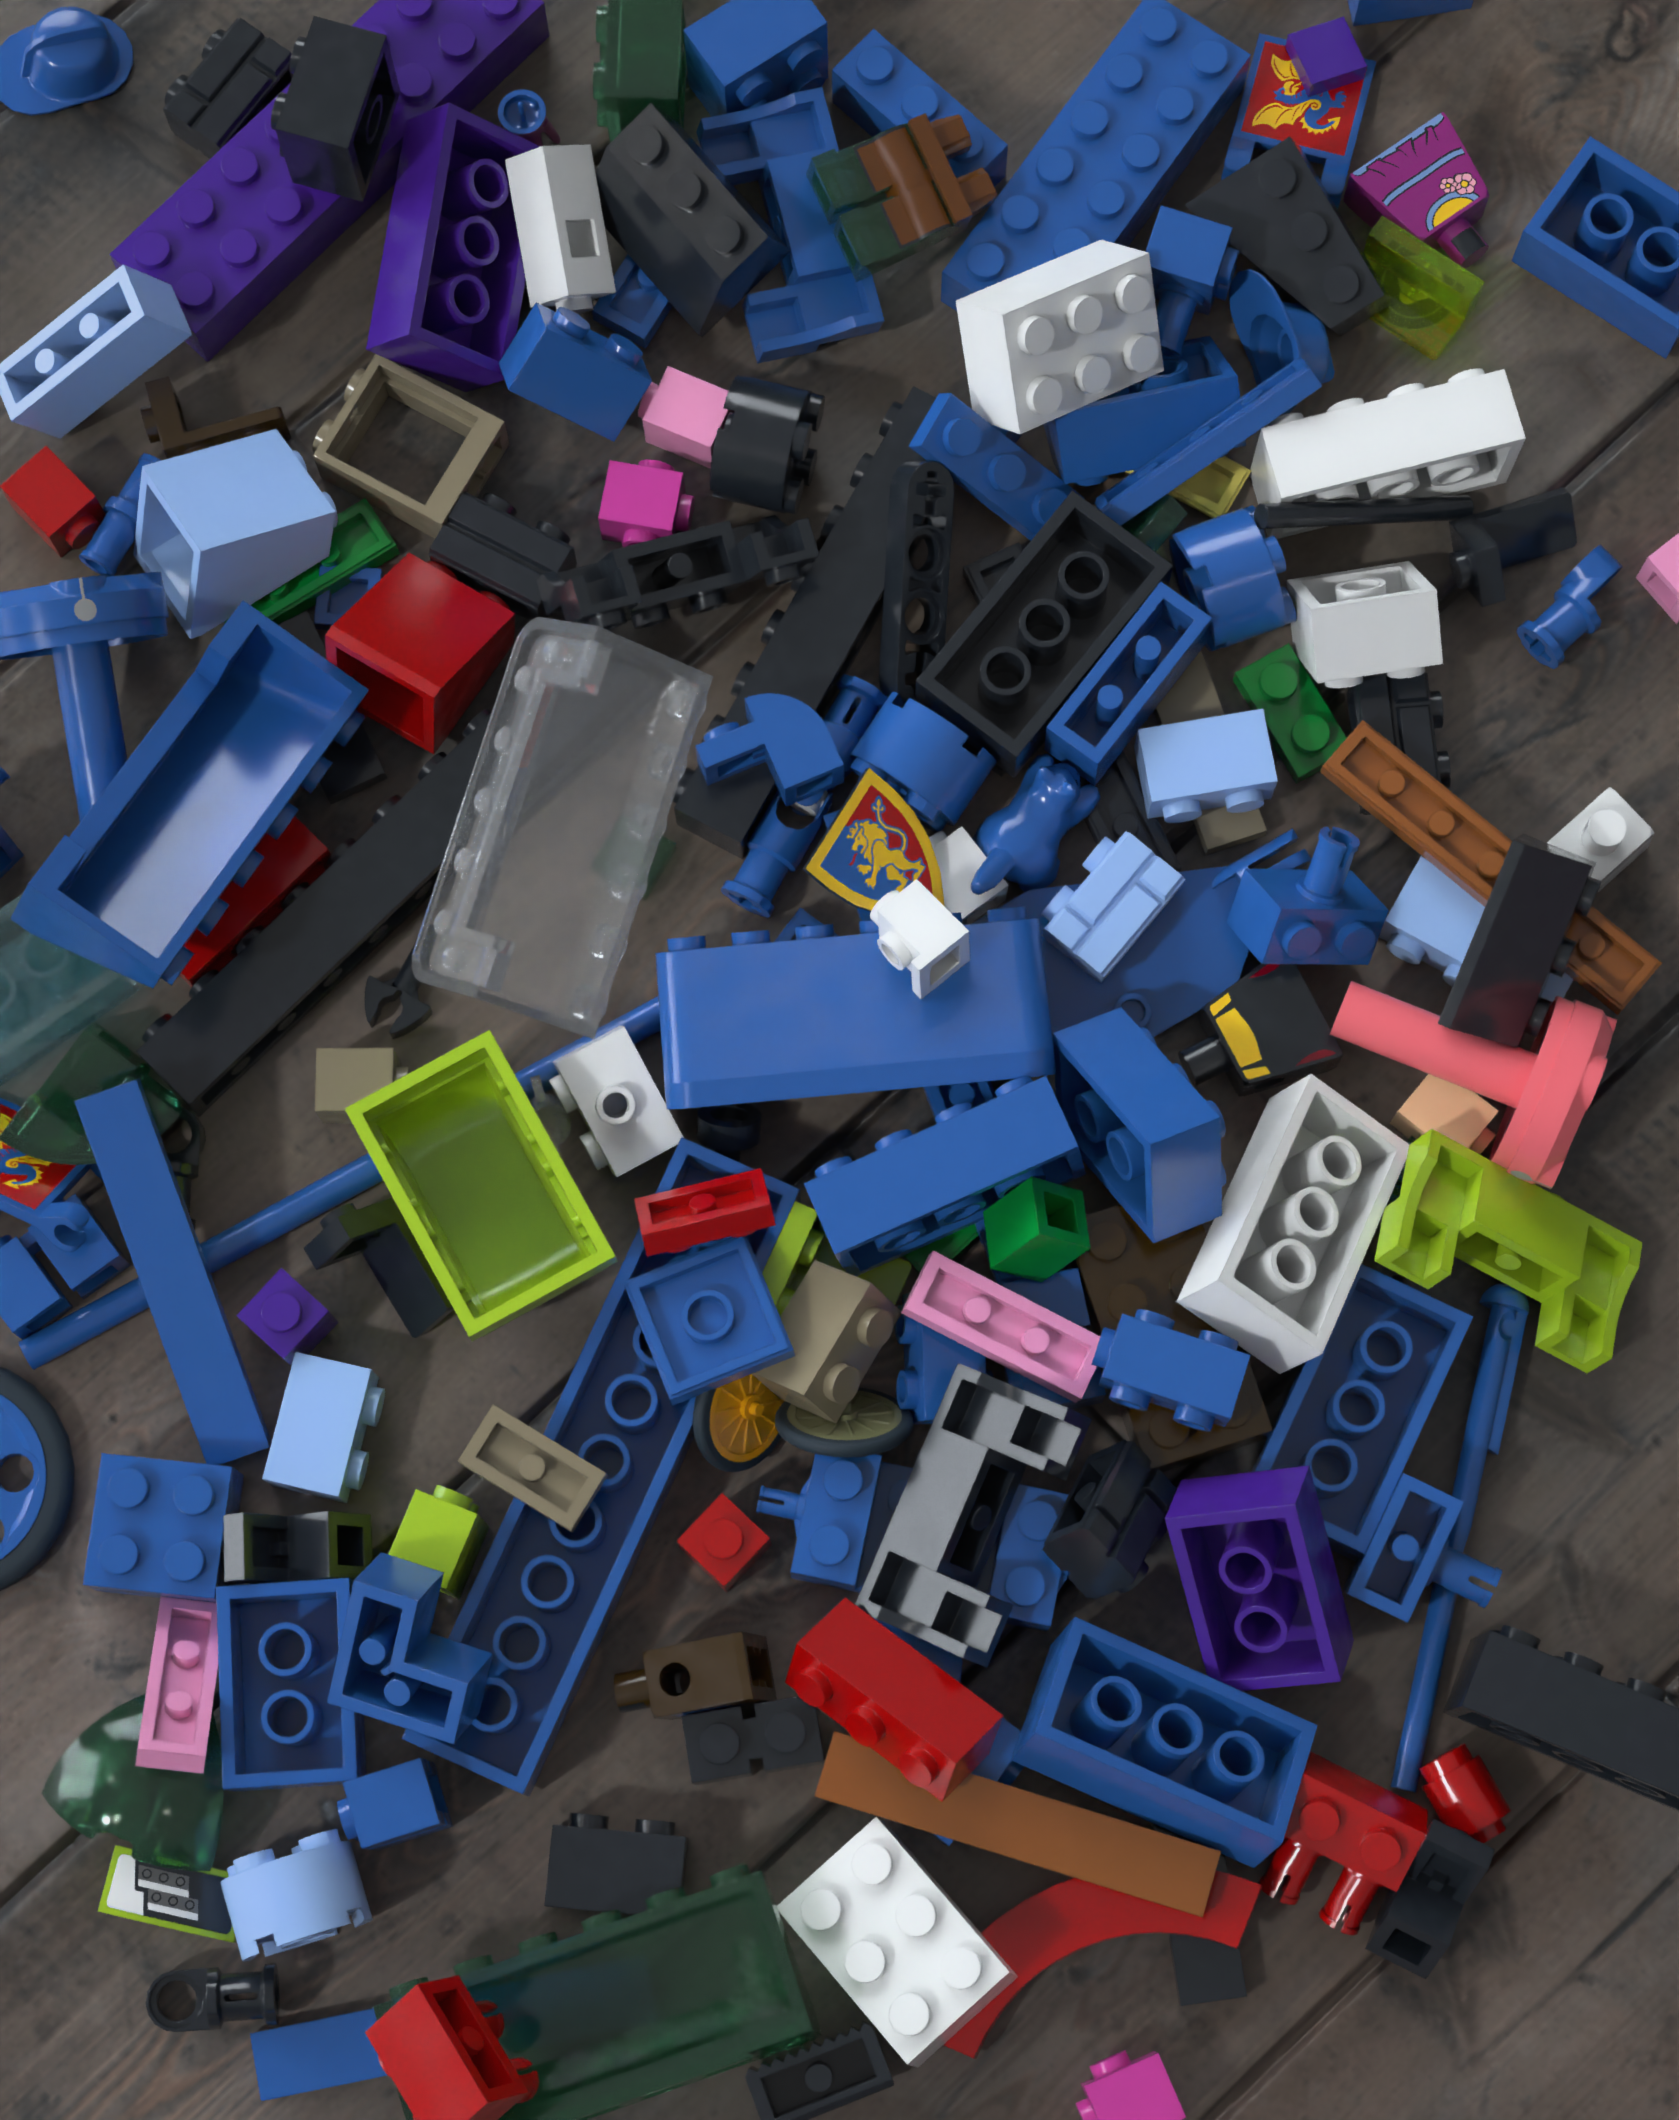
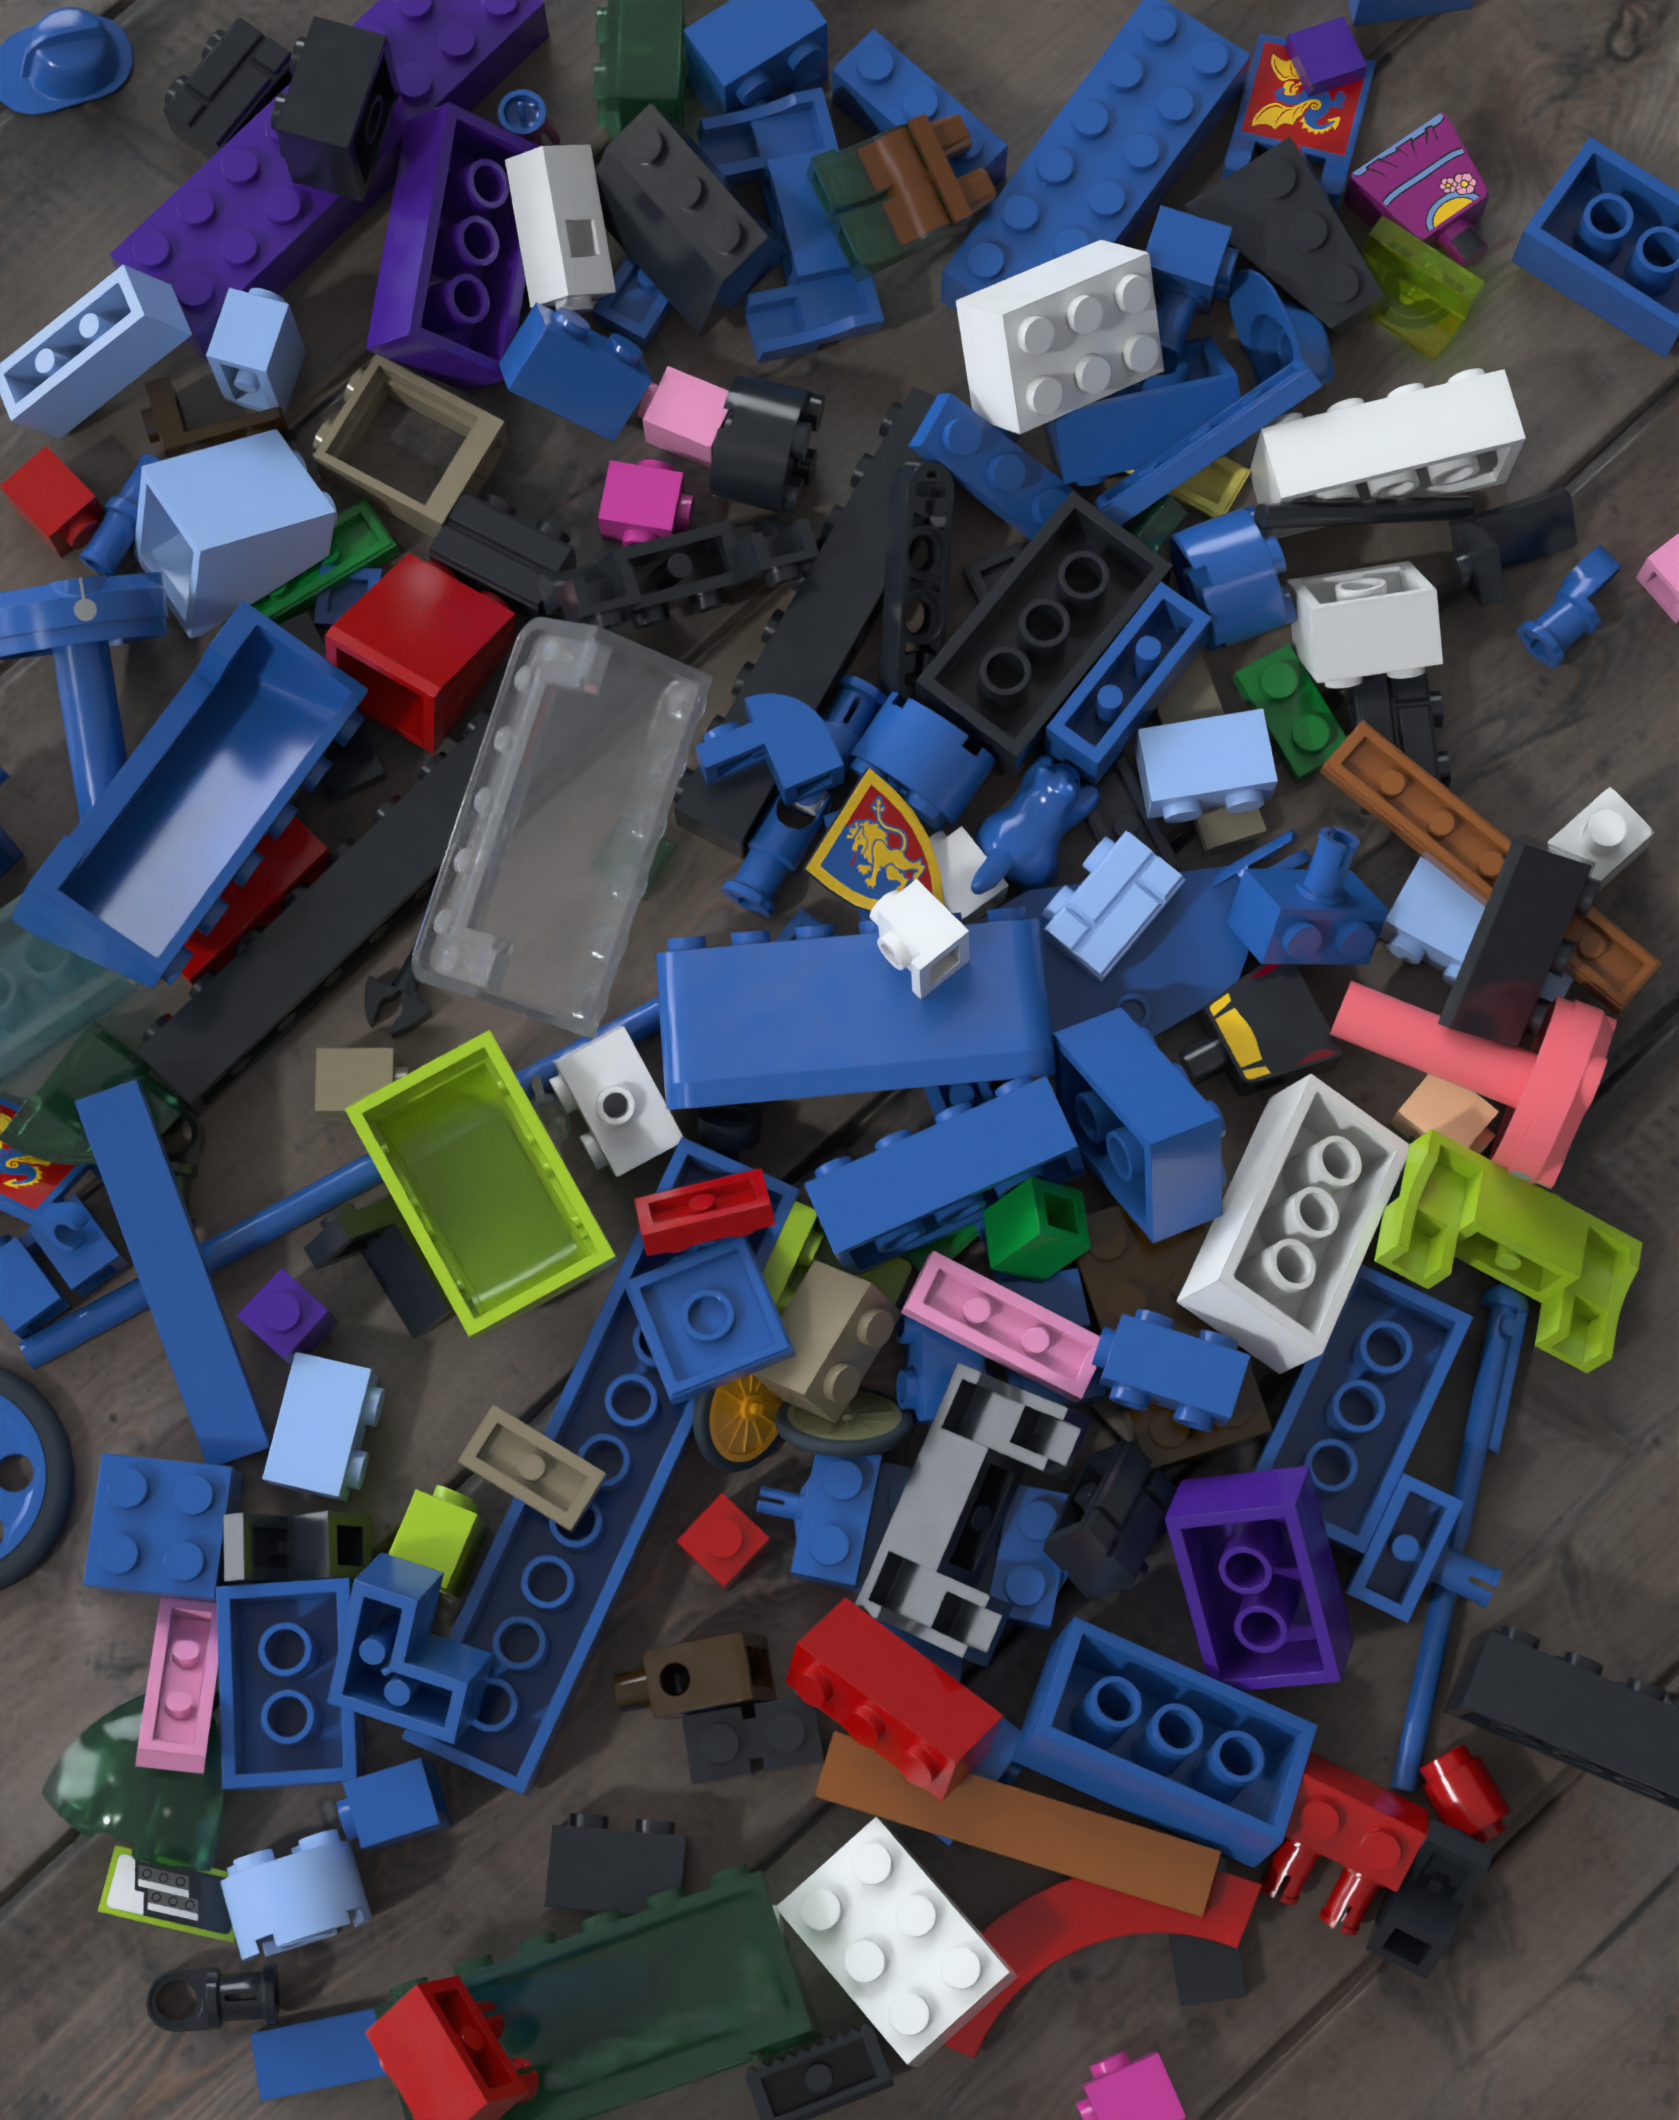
none -> light blue brick [206,288,306,416]

